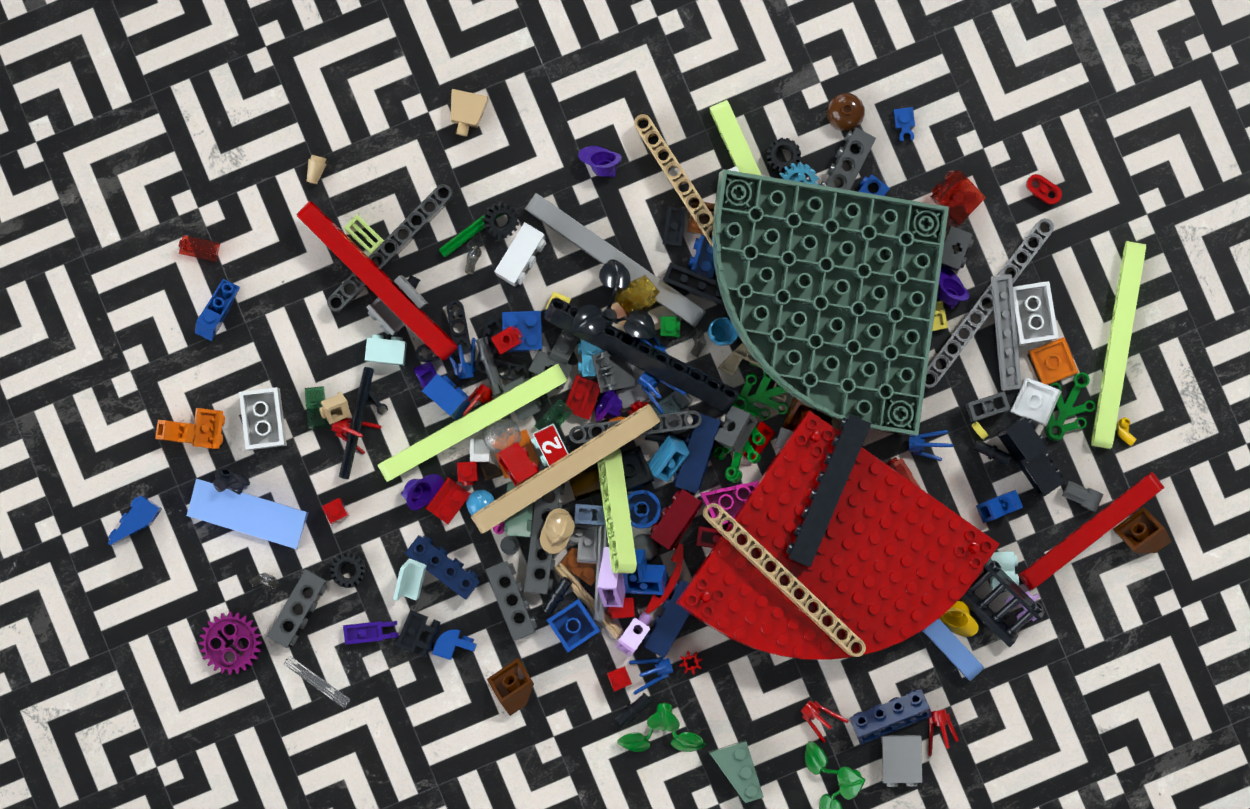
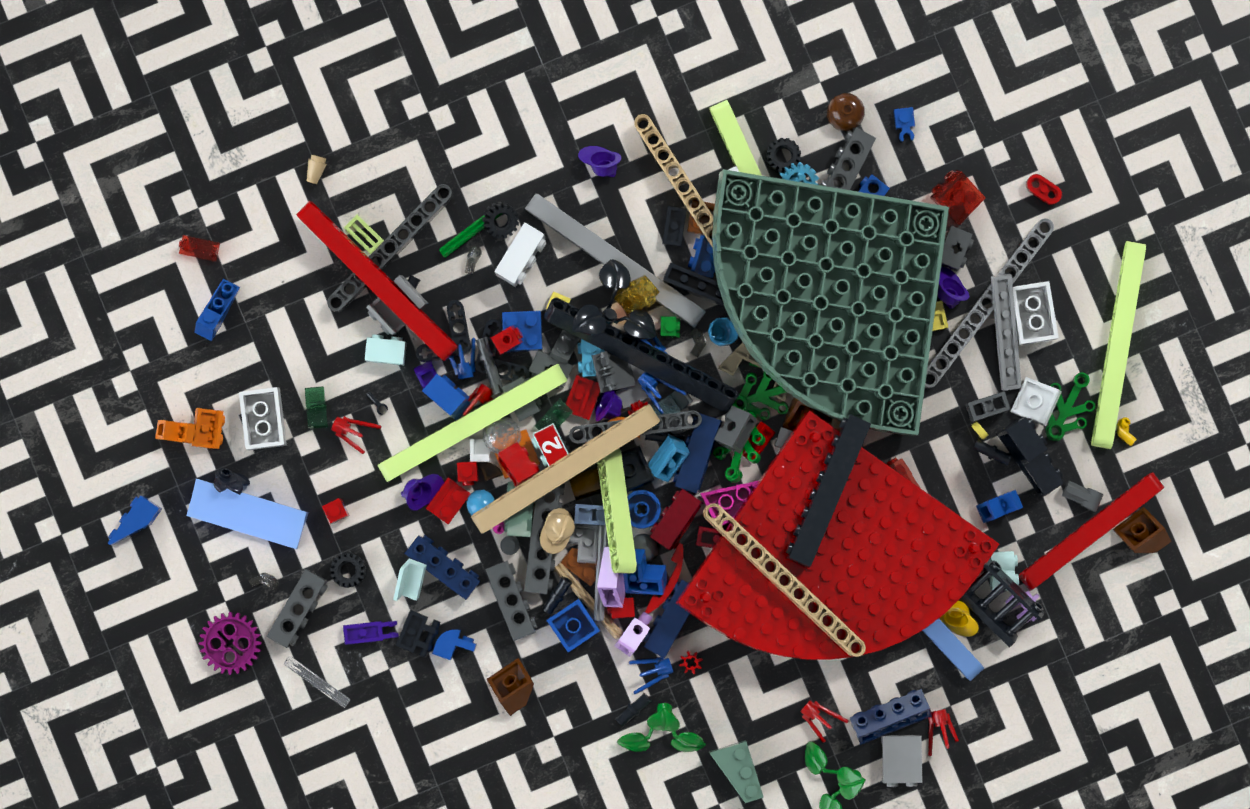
tan brick [319,391,351,424] -> none
black axle [339,367,374,479] -> none
tan torso [451,89,489,136] -> none
red brick [607,665,632,692] -> none
blue plant [909,430,953,461] -> none
orange tile [1028,337,1079,385] -> none

